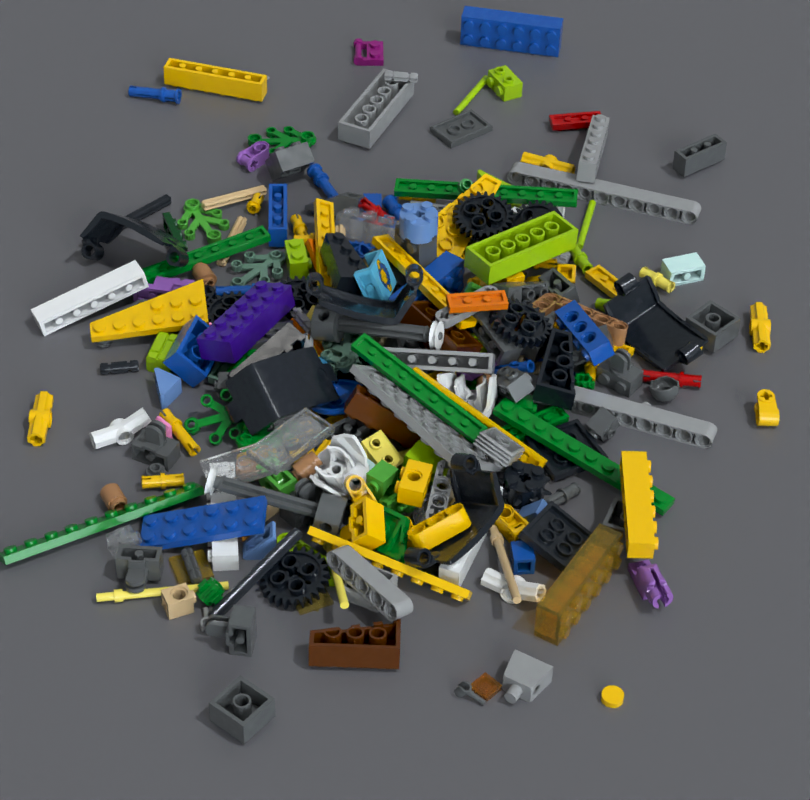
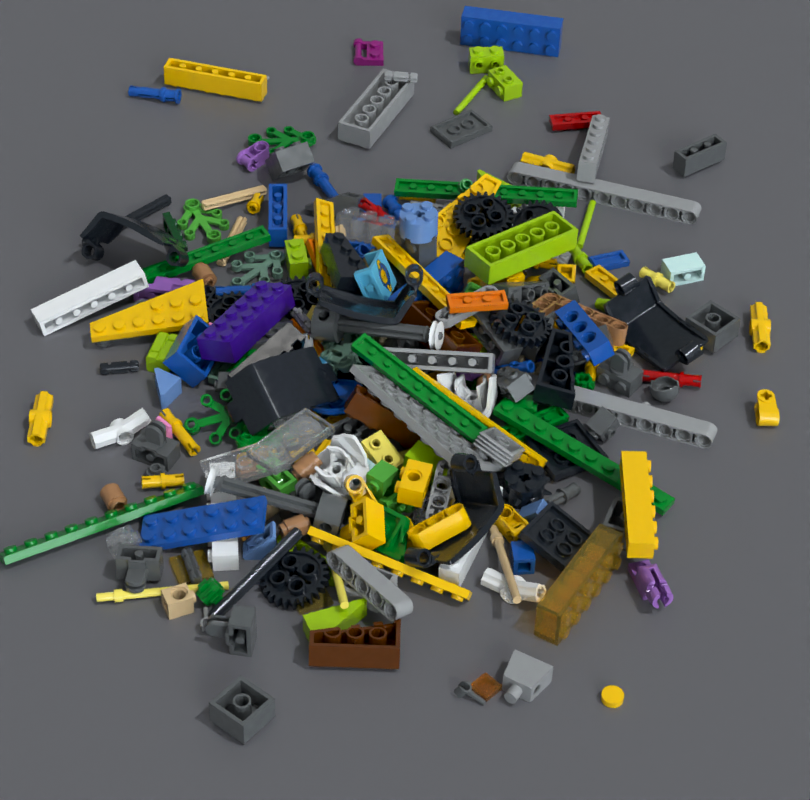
none -> medium nougat brick [278,514,311,539]
none -> lime slope [303,598,367,642]
none -> lime brick [468,46,504,74]
none -> blue tile [588,250,630,271]

